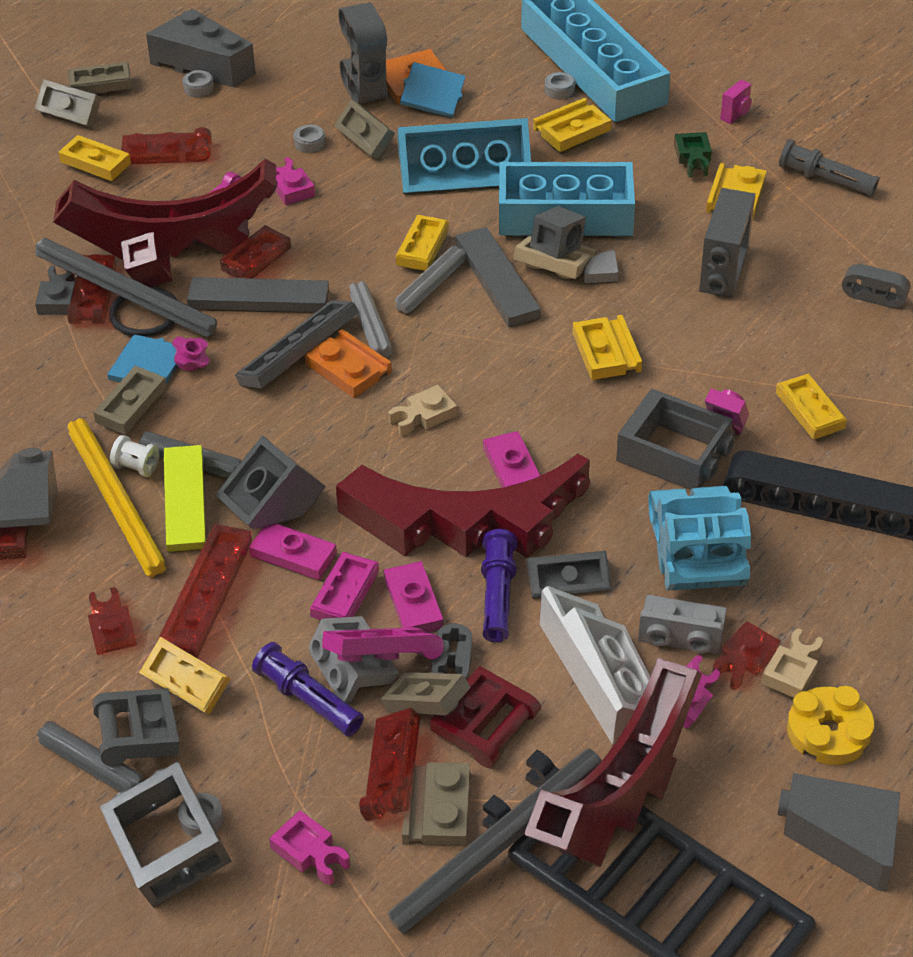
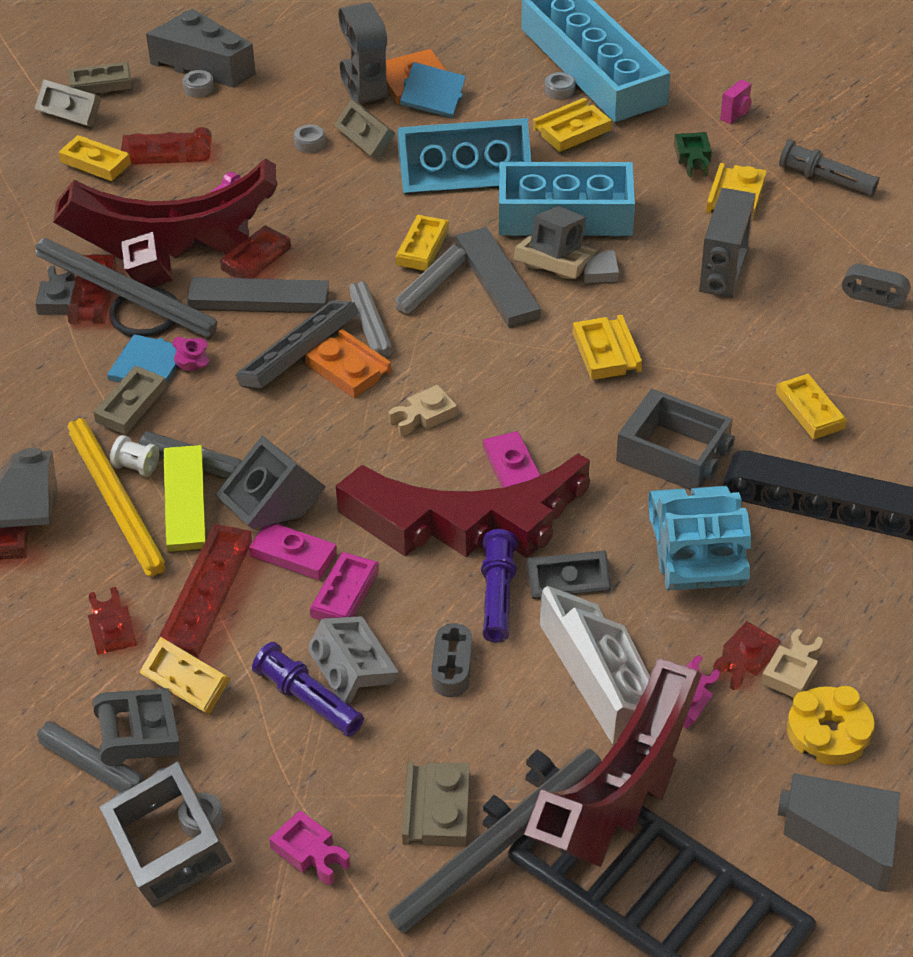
dark pink plate [275,157,315,205] -> none
dark pink plate [322,627,444,662] -> none
clear red plate [359,708,420,822] -> none
dark tan plate [381,672,470,715] -> none
dark pink plate [383,561,444,632] -> none
dark red plate [430,666,541,768] -> none
light grey bracket [638,595,727,655] -> none
dark pink plate [705,388,749,435] -> none

